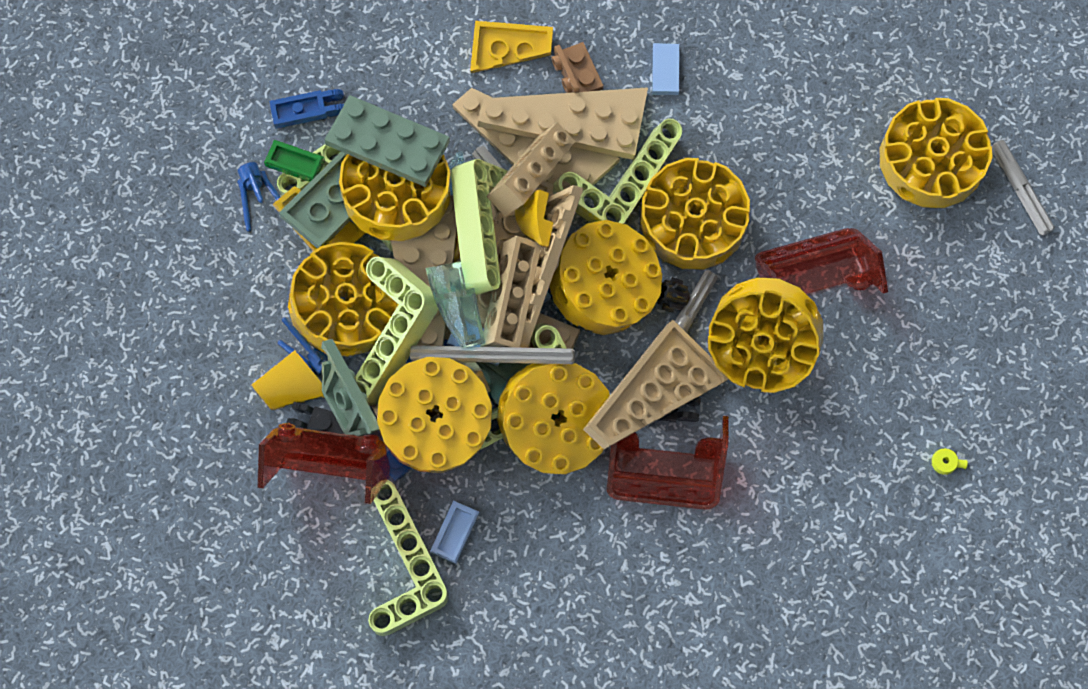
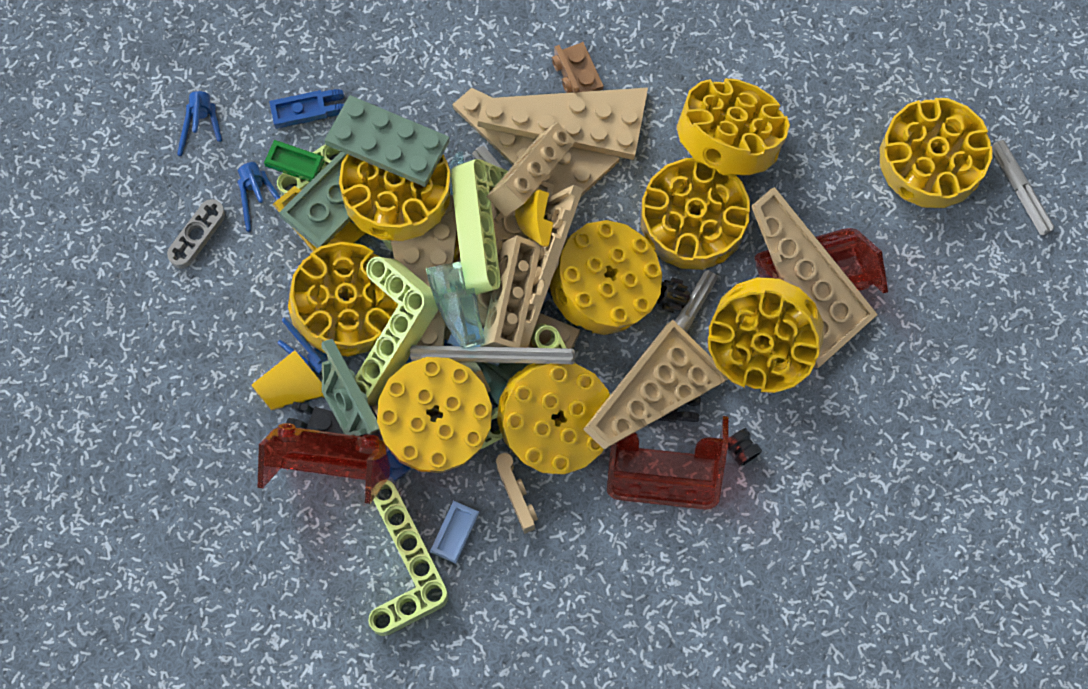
yellow wing [470,21,553,73] -> none
yellowish green beam [552,119,682,224] -> none
light blue tile [652,43,679,95] -> none
neon yellow piece [931,448,968,475] -> none
none -> light grey beam [167,199,225,269]
none -> blue plant [177,91,222,156]
none -> tan plate [496,453,538,534]
none -> yellow brick [676,78,790,175]
none -> black wheel [723,428,762,467]
none -> tan wing [751,187,878,368]

